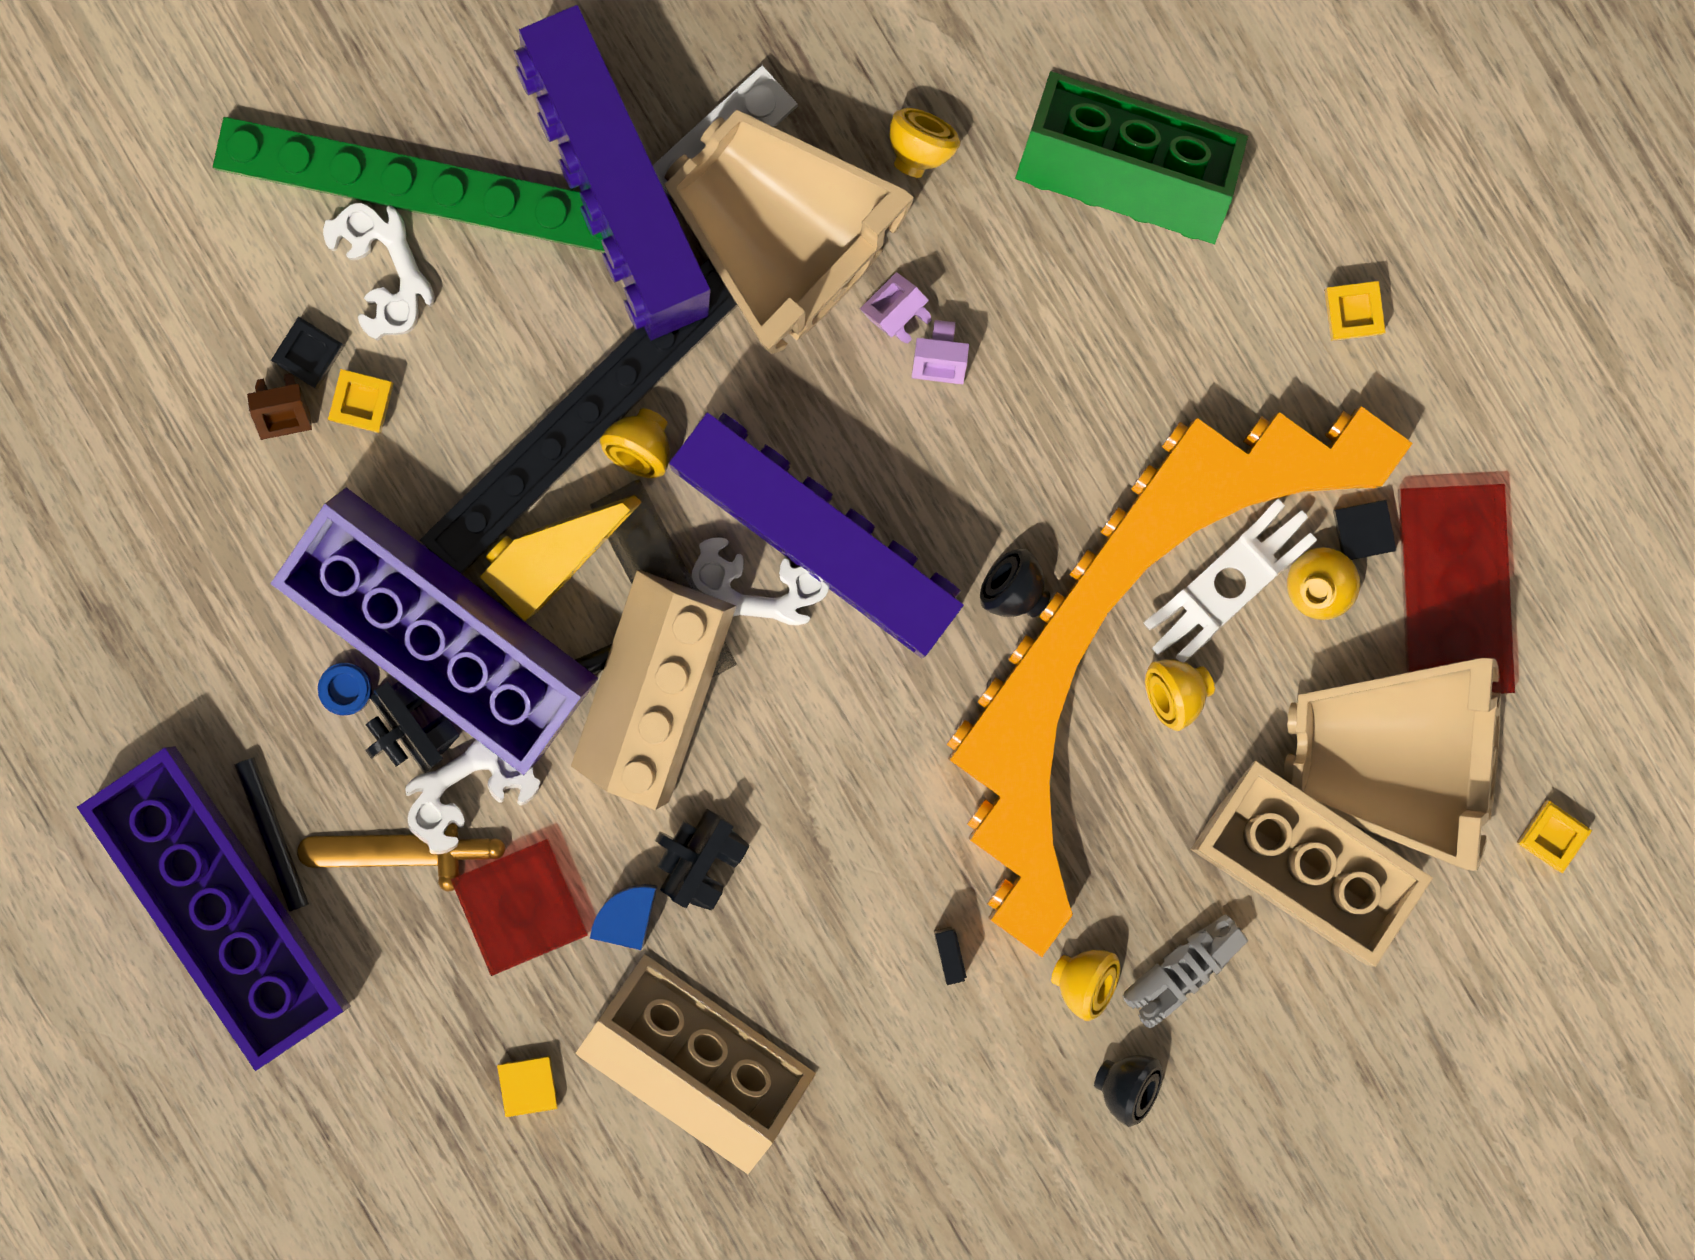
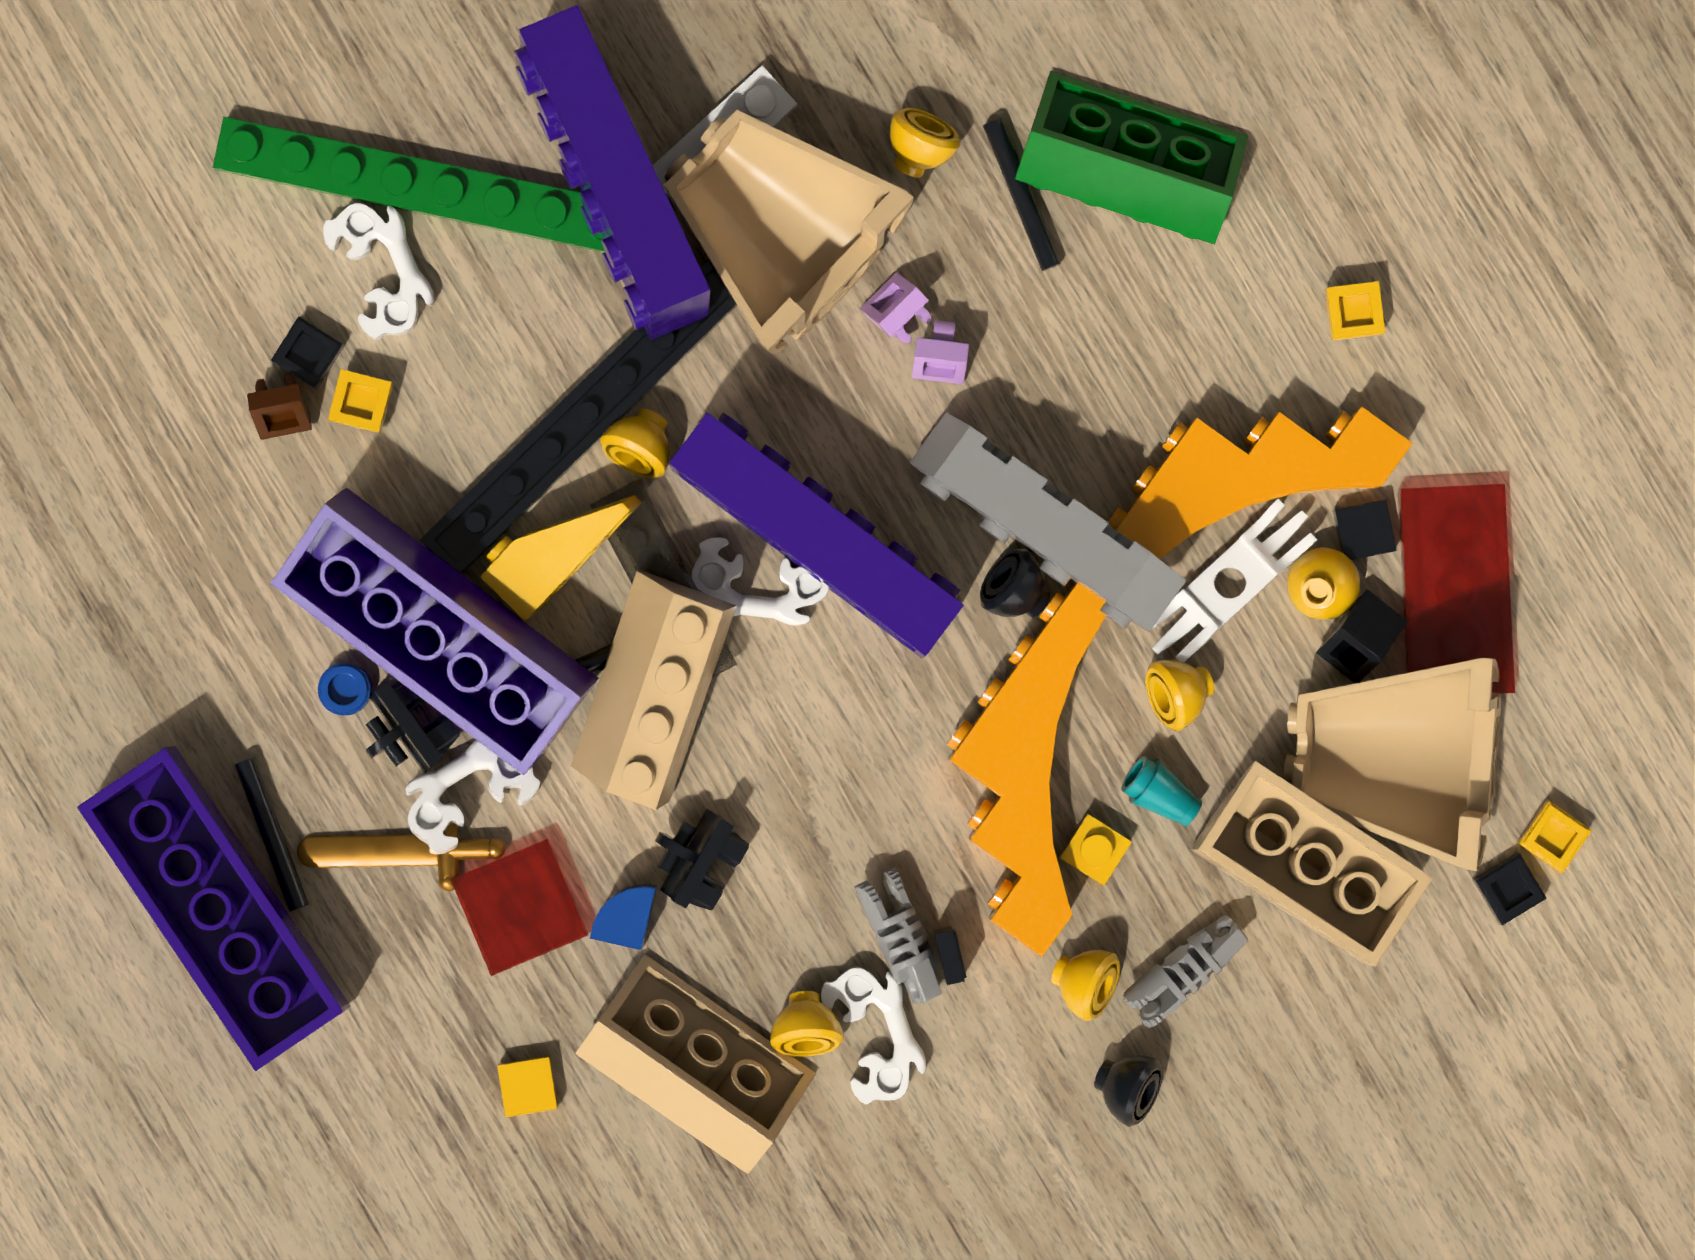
none -> yellow brick [770,991,844,1056]
none -> white helmet [821,966,926,1105]
none -> light grey hinge [854,867,942,1004]
none -> light grey brick [909,412,1187,632]
none -> black bar [983,118,1061,271]
none -> yellow plate [1059,813,1132,886]
none -> teal cone [1121,756,1202,827]
none -> black brick [1316,589,1408,683]
none -> black tile [1472,853,1547,925]

